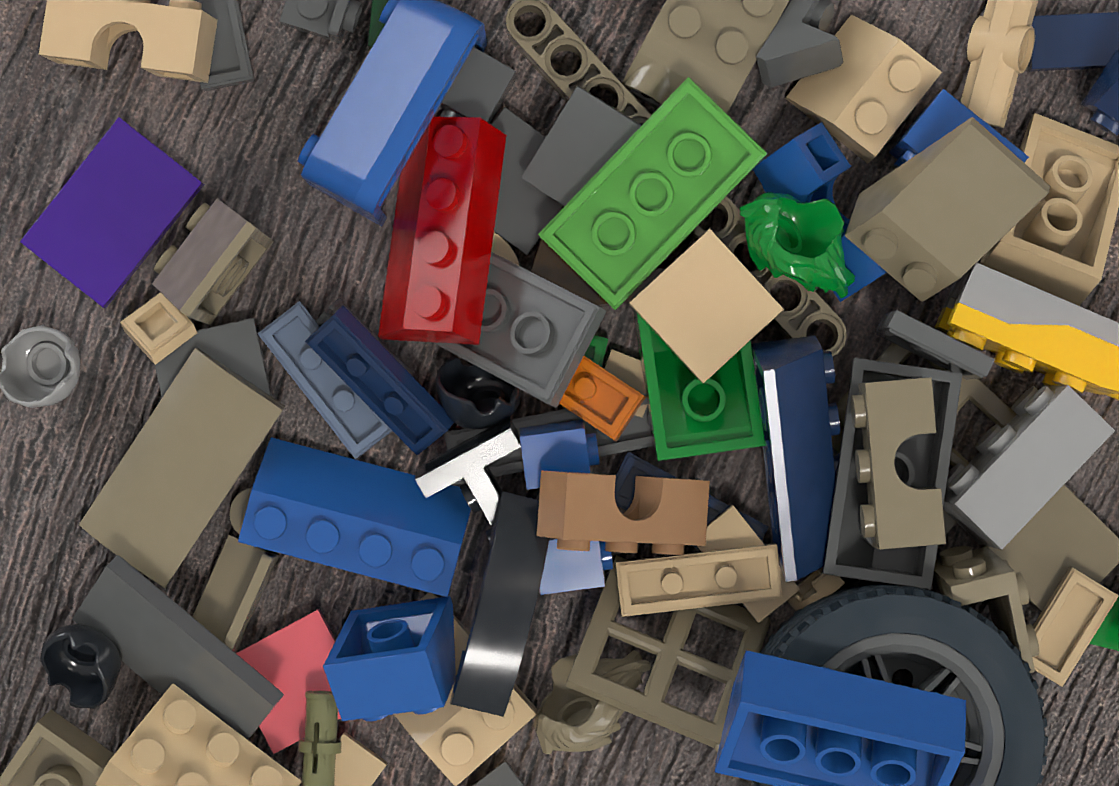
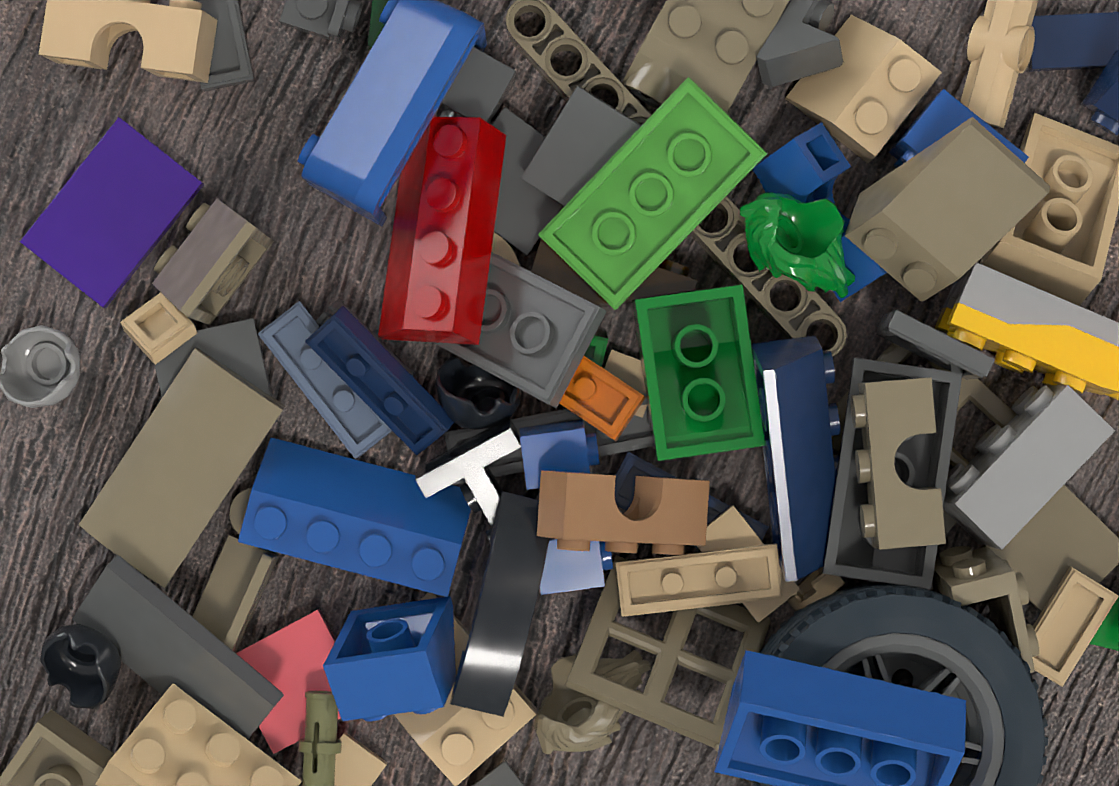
tan tile [629,229,784,383] -> none

